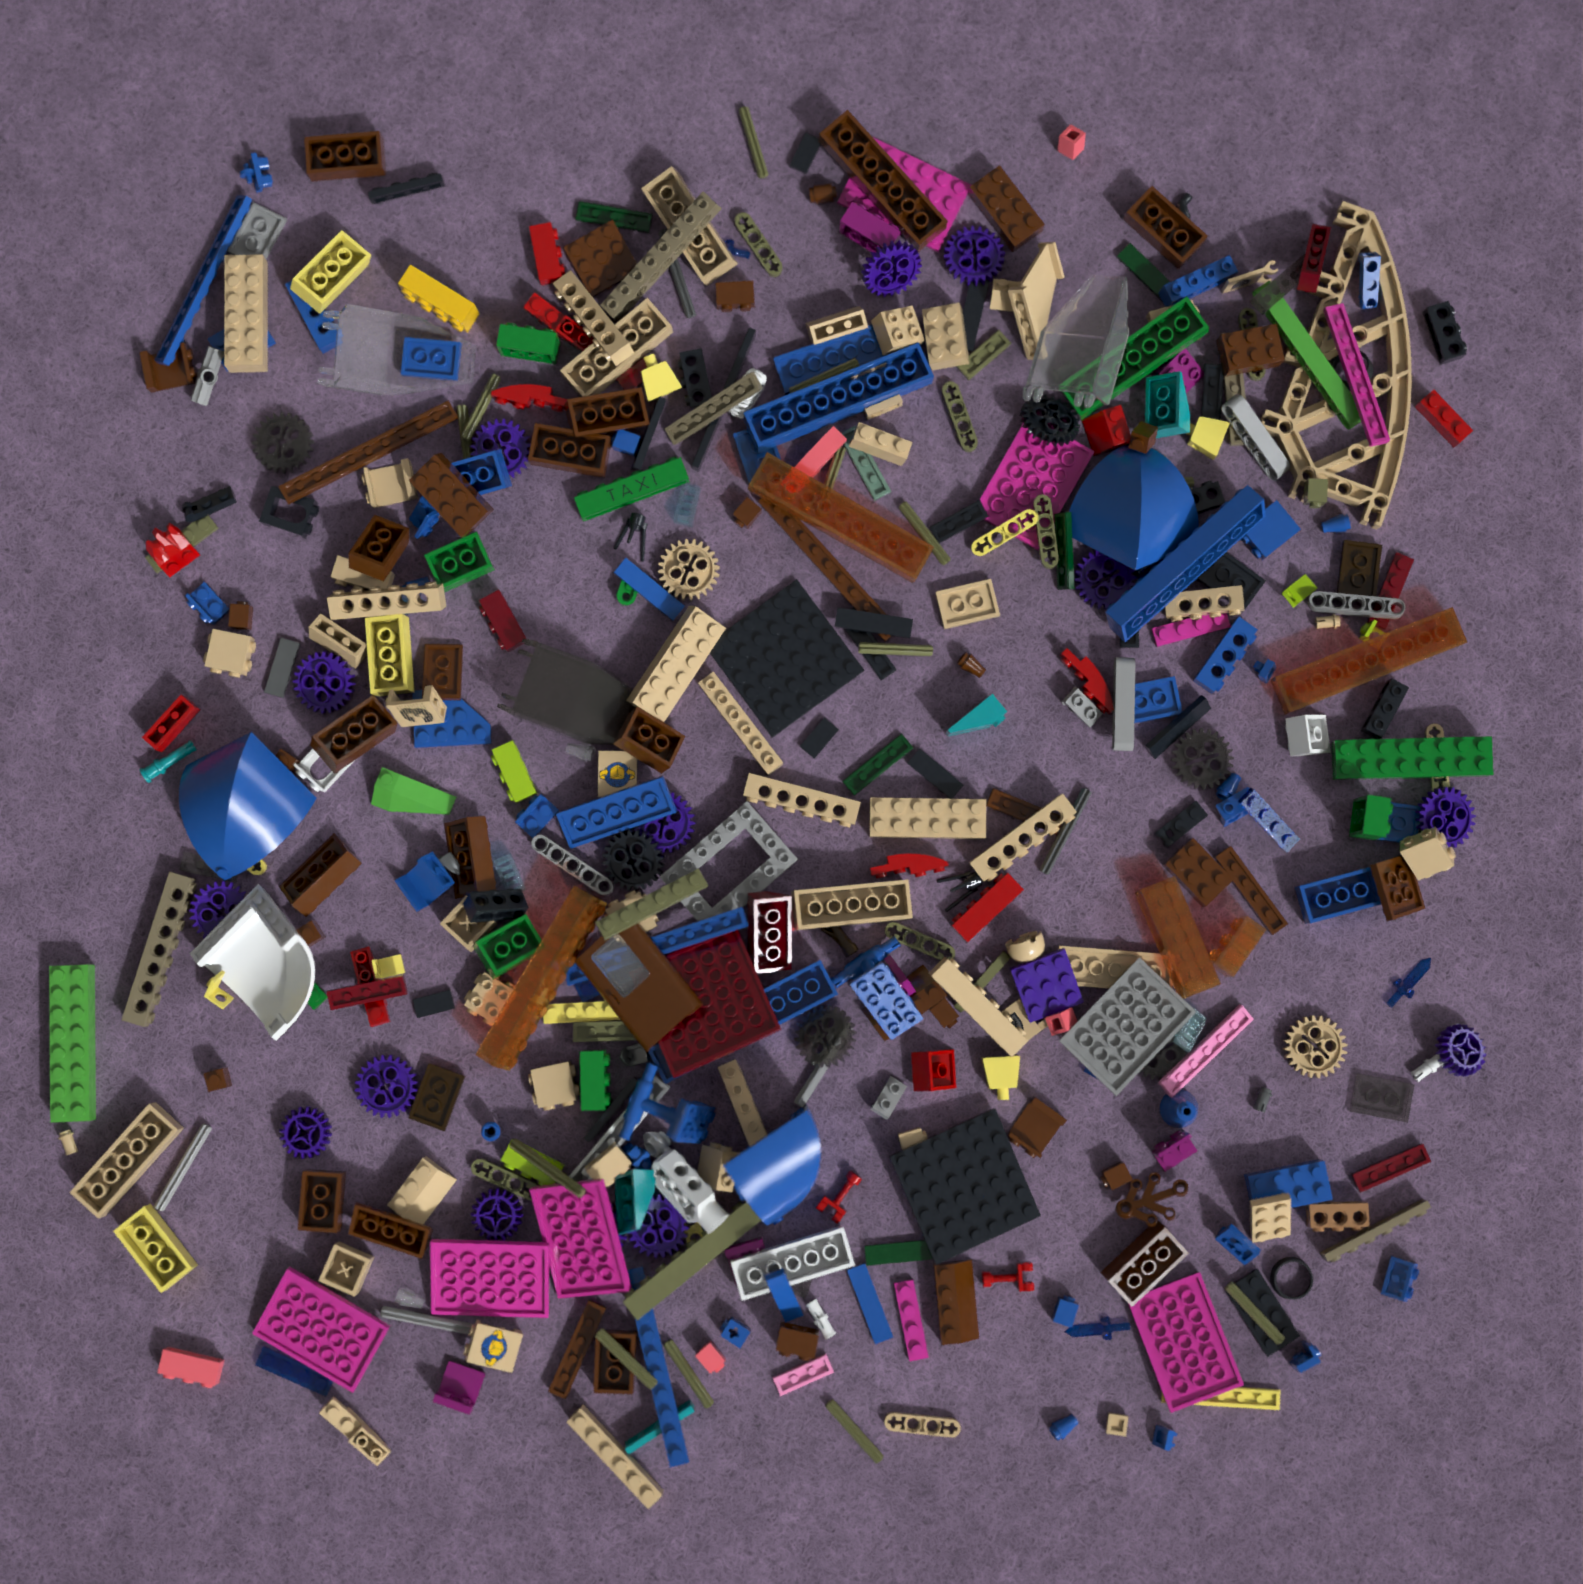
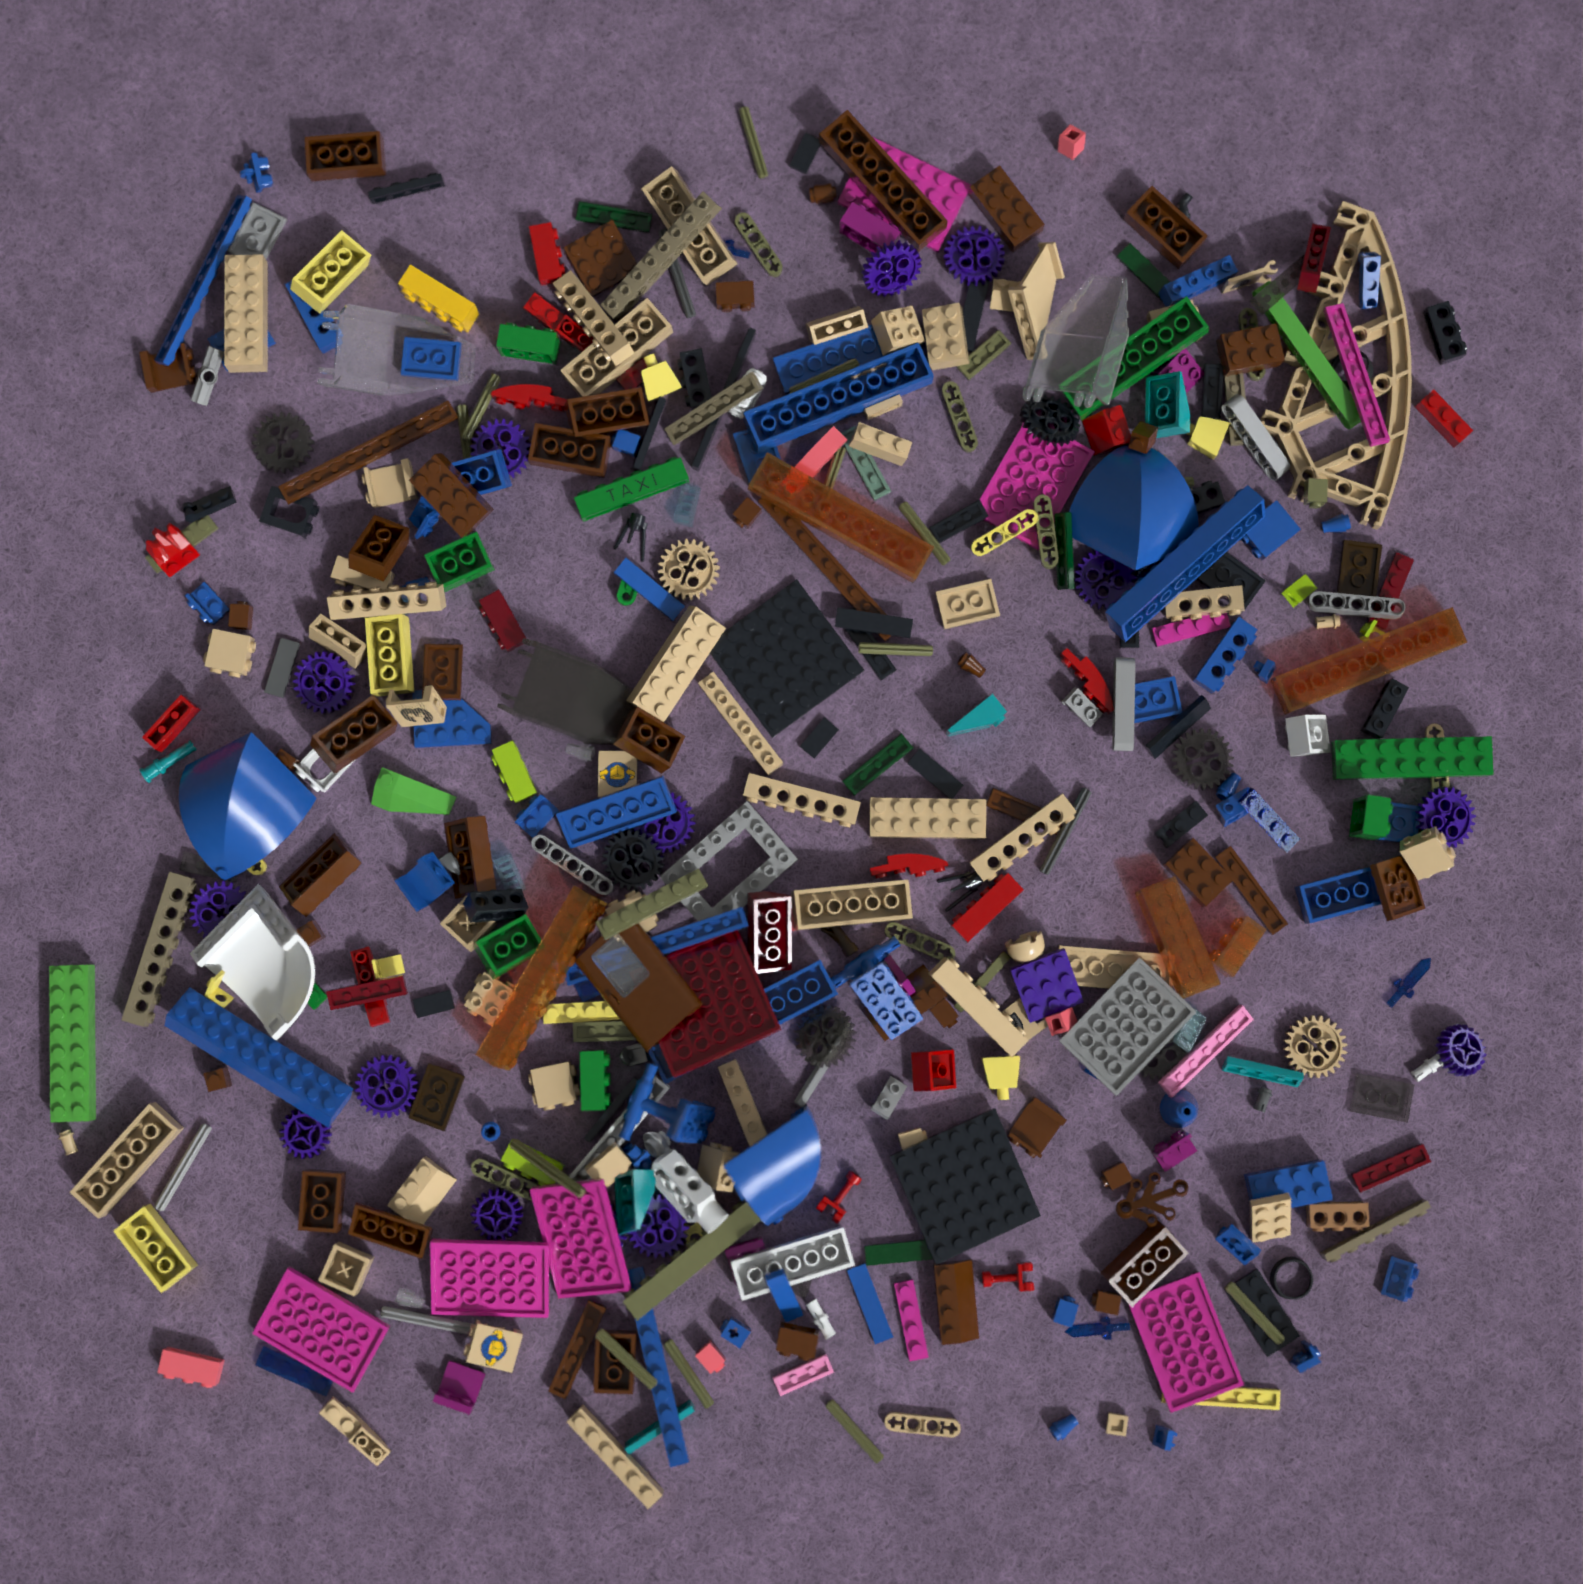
none -> blue brick [164,987,353,1128]
none -> reddish brown brick [1090,1289,1122,1316]
none -> teal tile [1222,1056,1304,1087]

